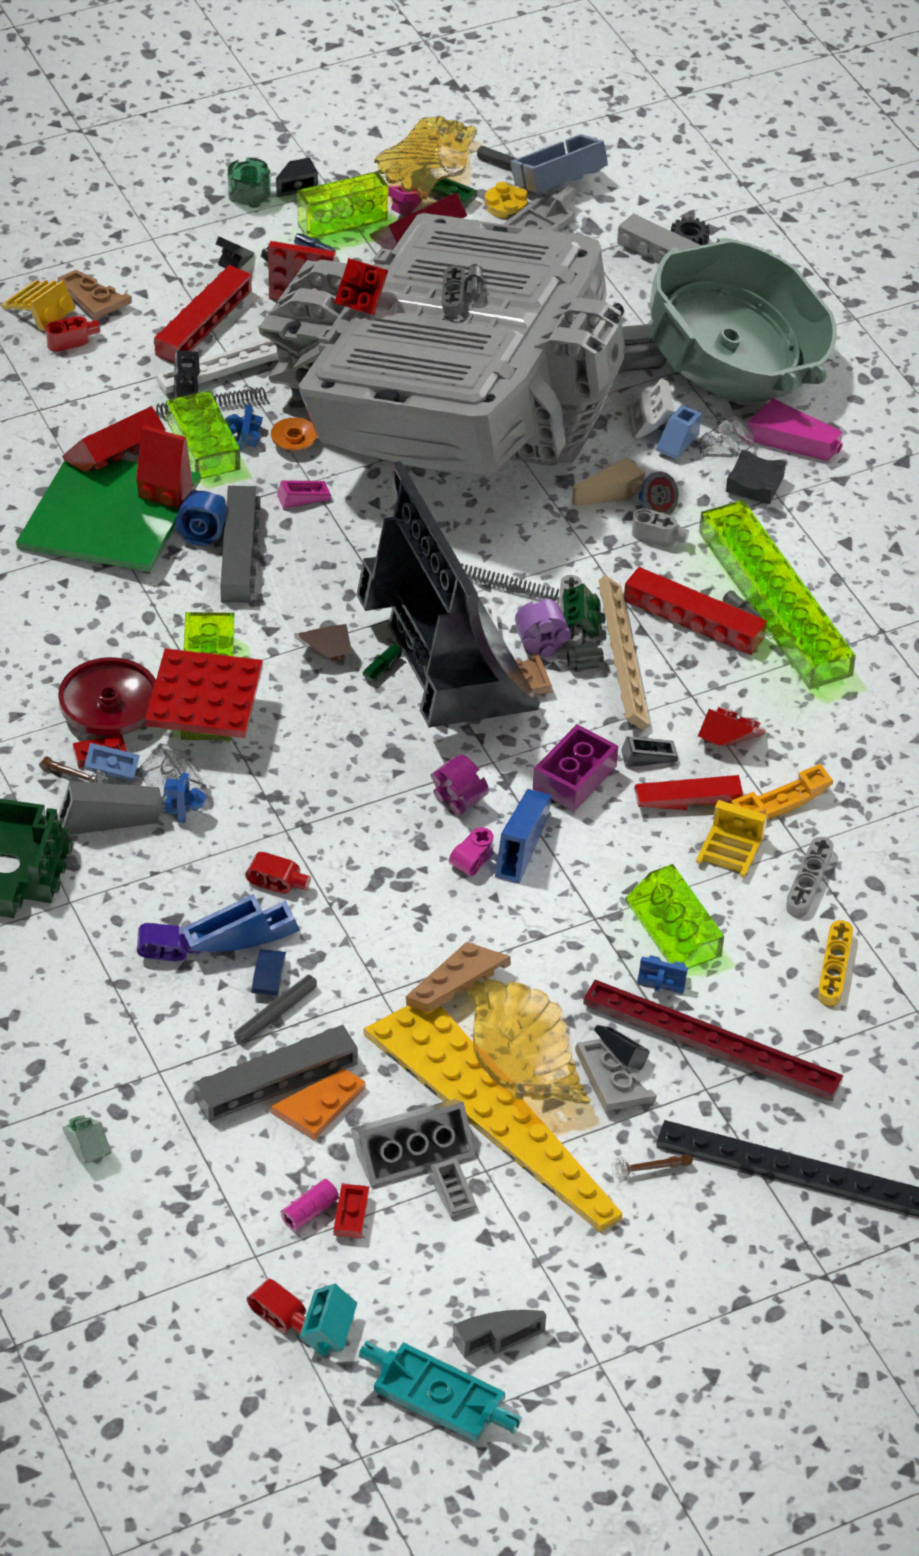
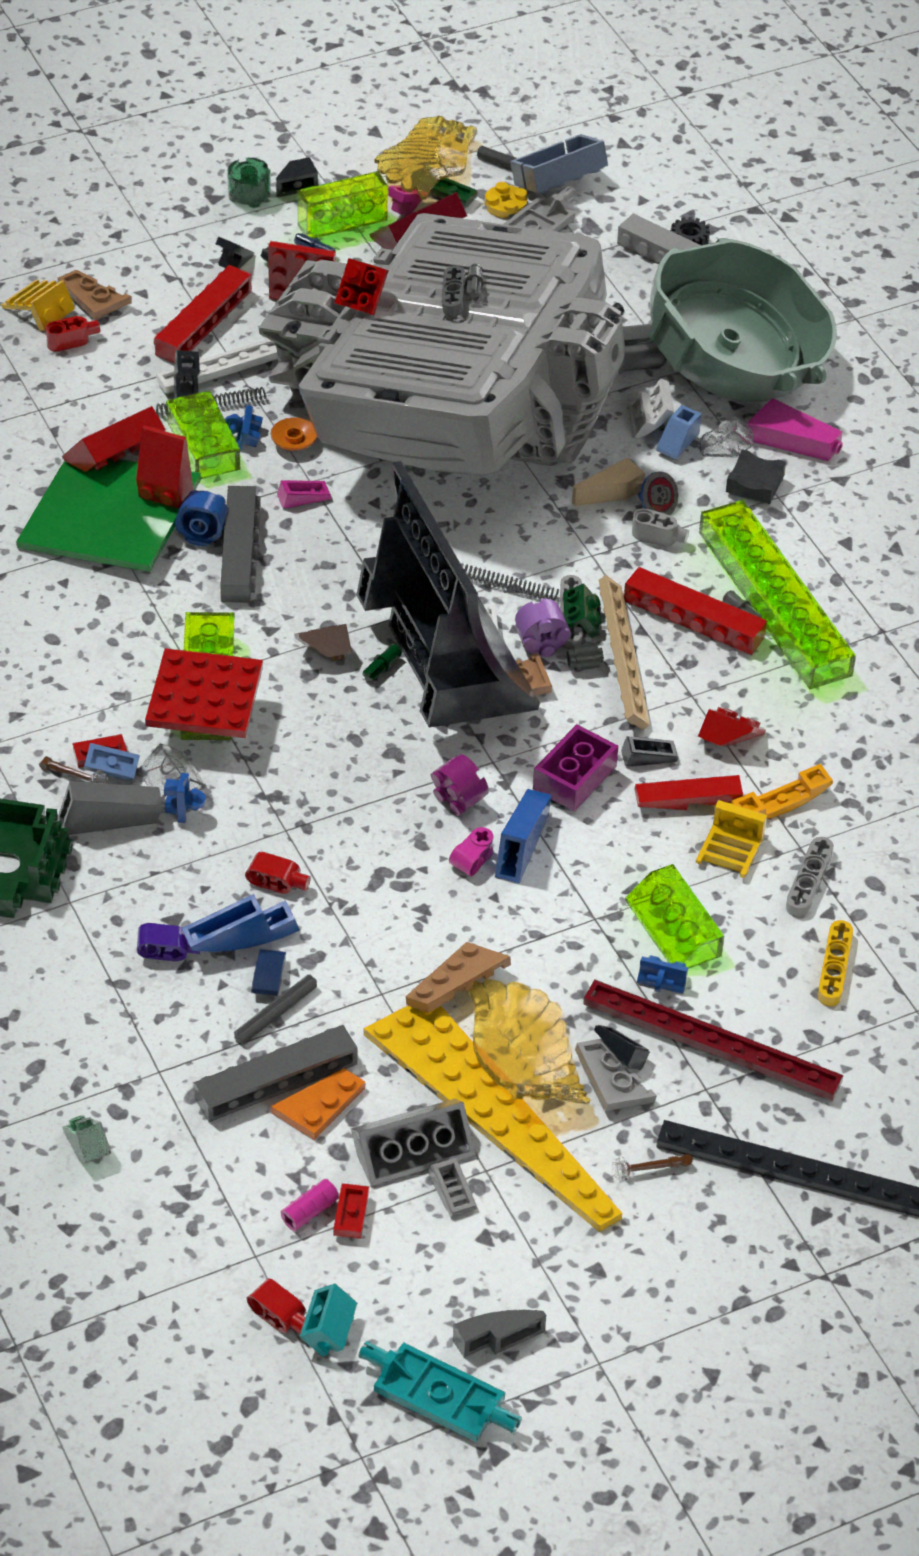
dark red dish [58,657,156,736] -> none

